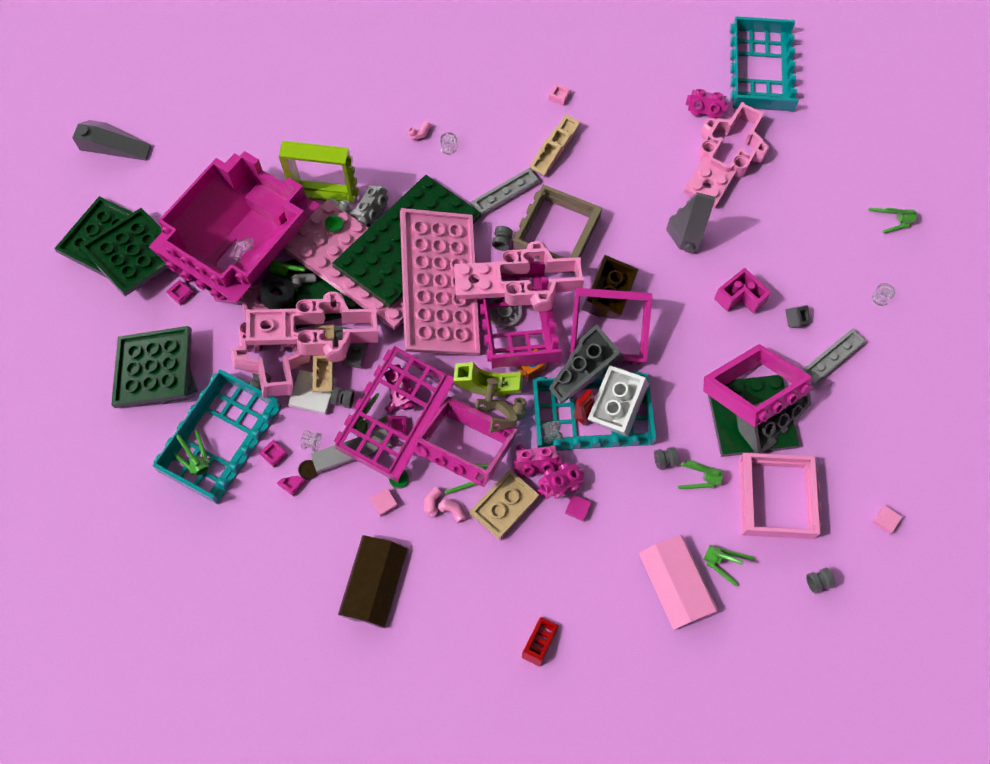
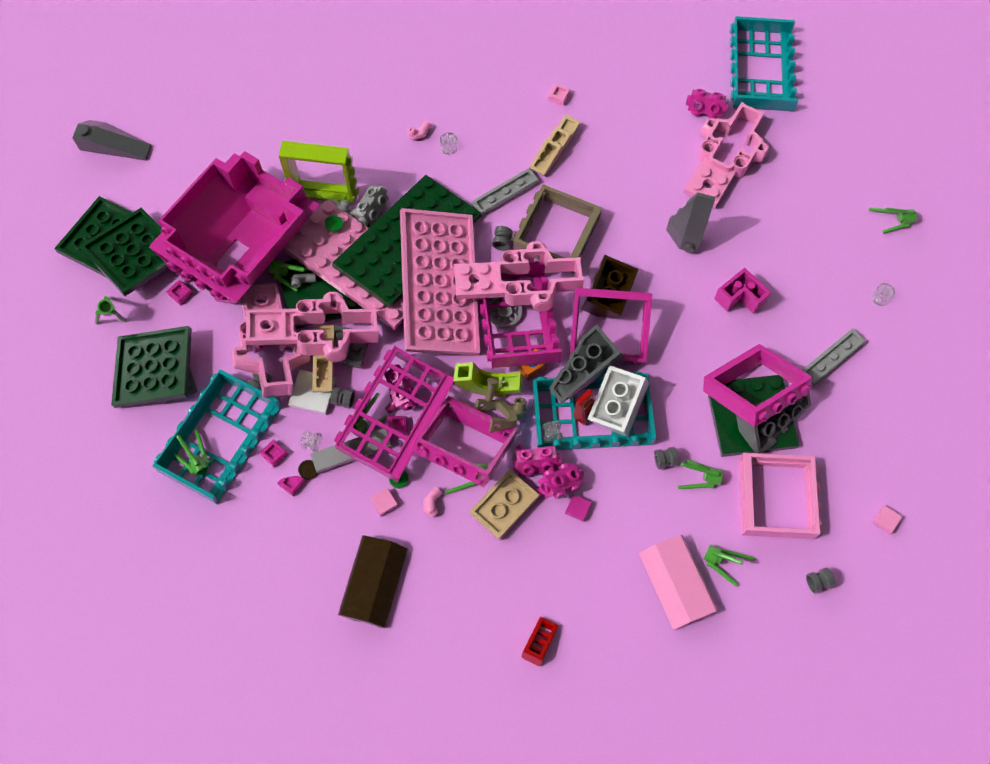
clear arm [232,238,254,261] -> none
black tyre [260,276,295,309] -> none
bright pink arm [438,499,466,523] -> none
dark grey slope [785,305,811,327] -> none
none -> bright green plant [95,296,126,324]

